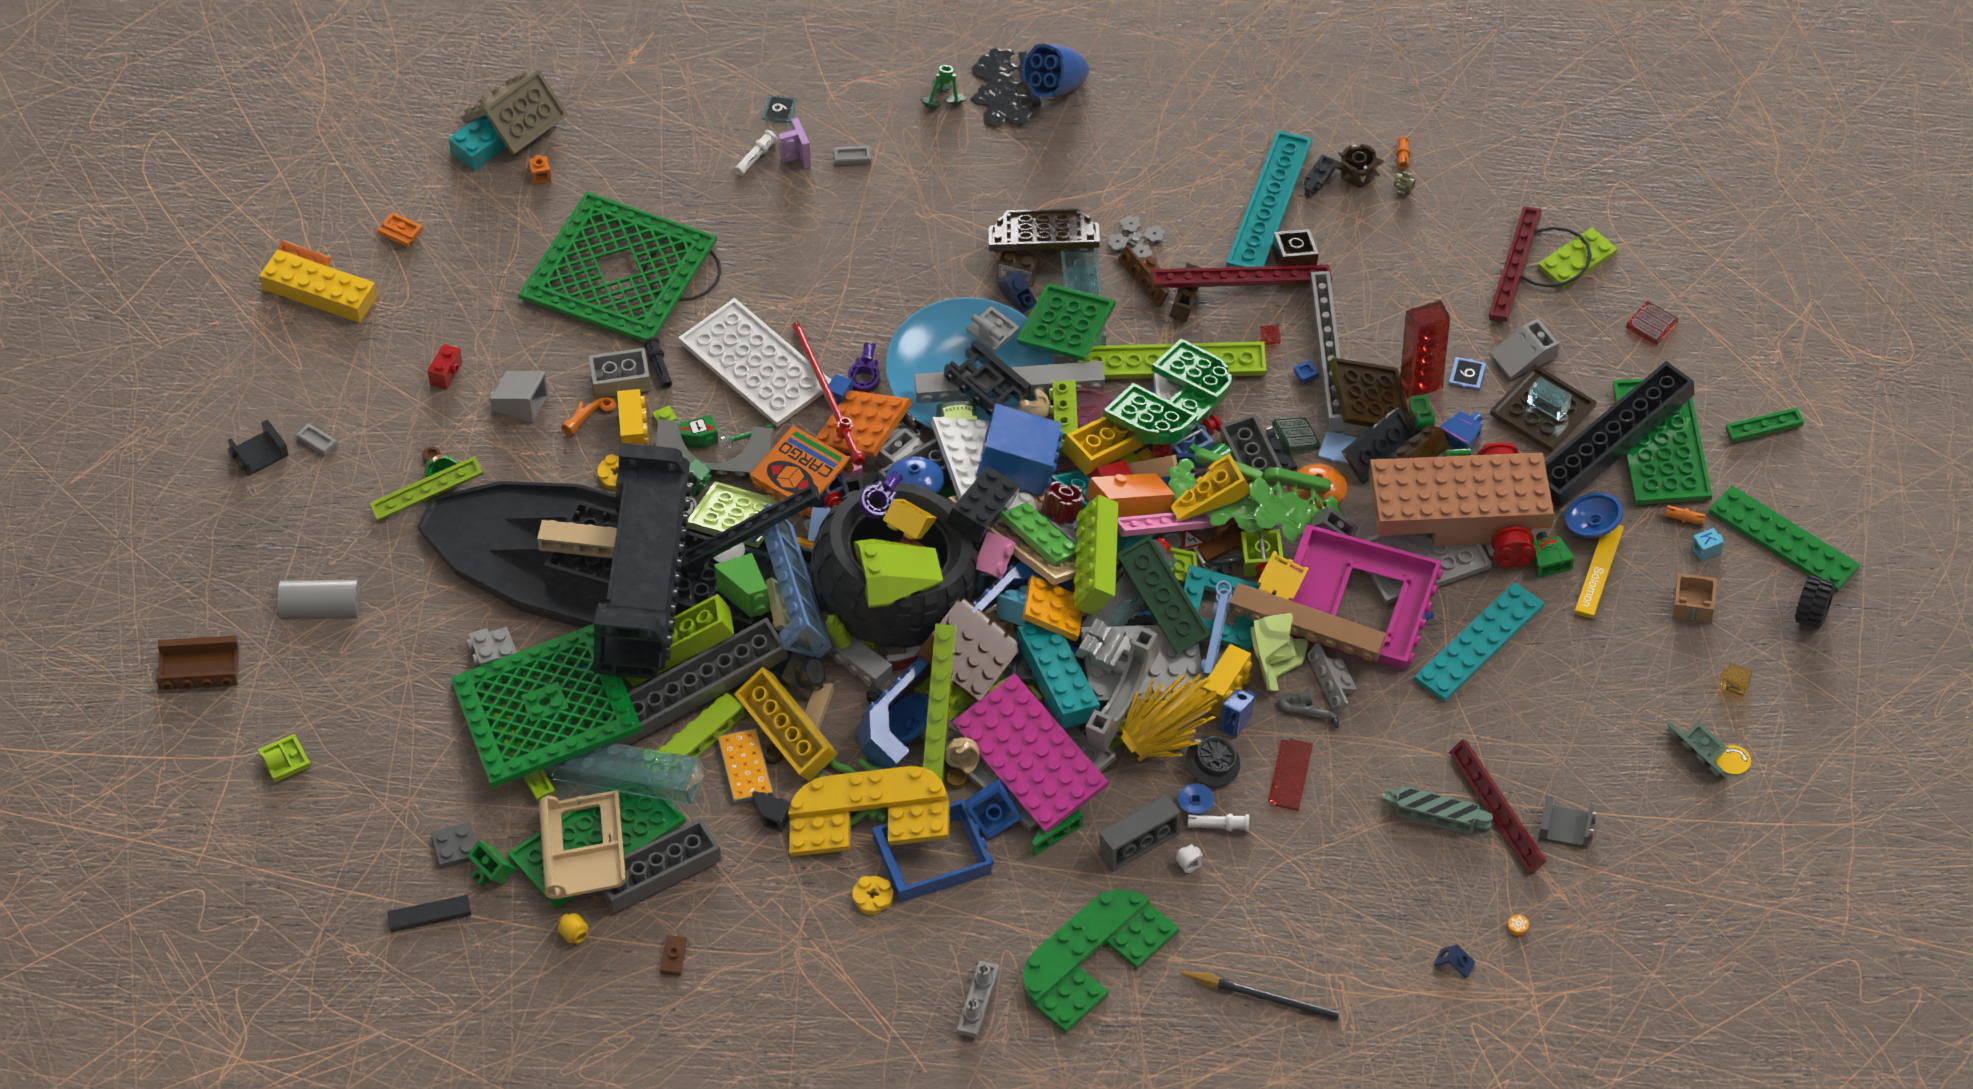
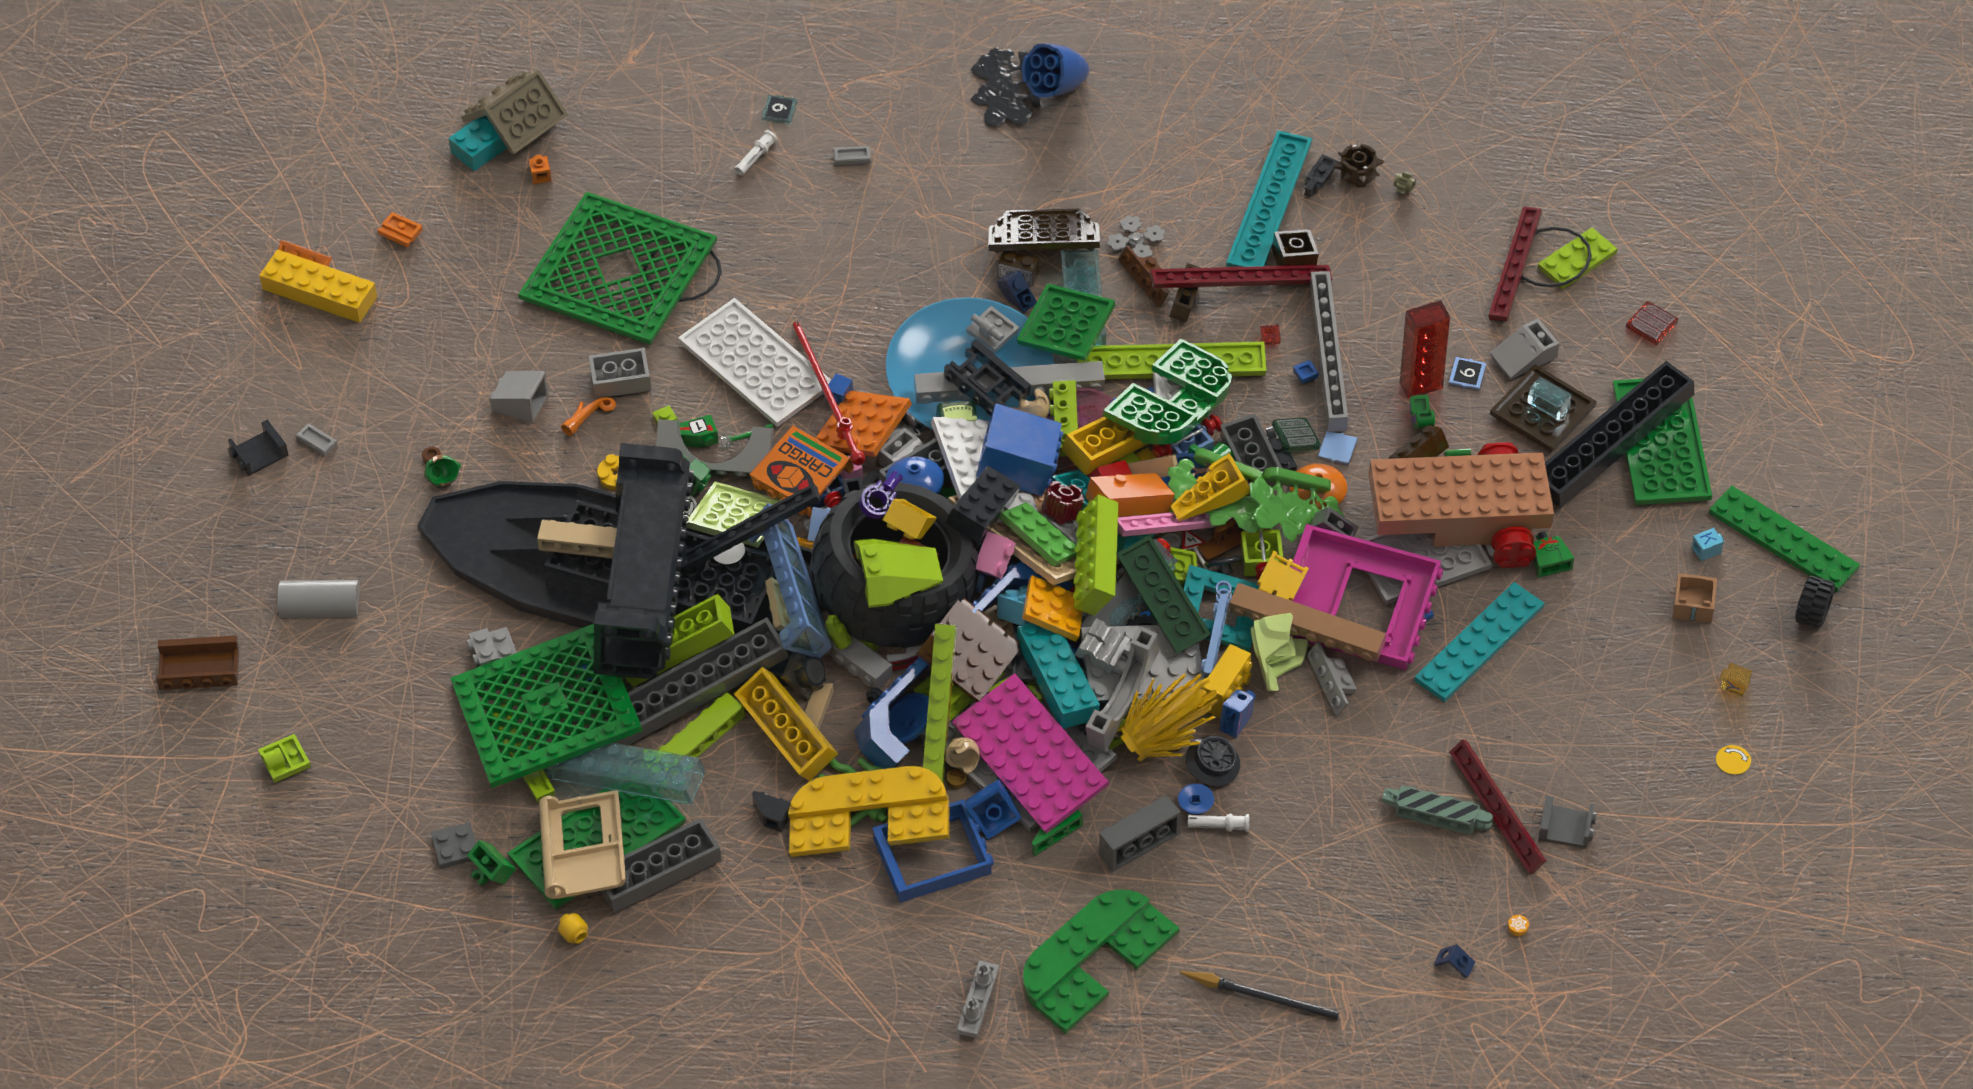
lime plate [370,456,484,522] -> none
black tile [387,895,472,932] -> none
red brick [428,343,463,390] -> none
yellow brick [617,389,649,445] -> none
black pin [643,337,673,389] -> none
reddish brown plate [660,935,687,976] -> none
bright green slope [715,553,769,617] -> none
light orange tile [717,728,773,804] -> none
dark brown tile [763,744,783,764] -> none
lavender bracket [778,117,811,169] -> none
dark purple pin [848,342,880,393] -> none
yellow plate [852,876,893,915] -> none
plant [921,65,966,109] -> none
white plate [1175,844,1202,873] -> none
clear red windscreen [1268,739,1313,811] -> none
dark grey piece [1277,689,1339,728] -> none
dark brown plate [1329,357,1413,429] -> none
black plate [1341,408,1416,483] -> none
orange pin [1396,136,1410,170] -> none
blue torso [1439,412,1482,450] -> none
blue dish [1565,492,1623,538] -> none
yellow tile [1574,525,1624,619] -> none
orange pin [1665,505,1706,526] -> none
sand green bracket [1665,720,1728,779] -> none
green plate [1725,407,1804,443] -> none

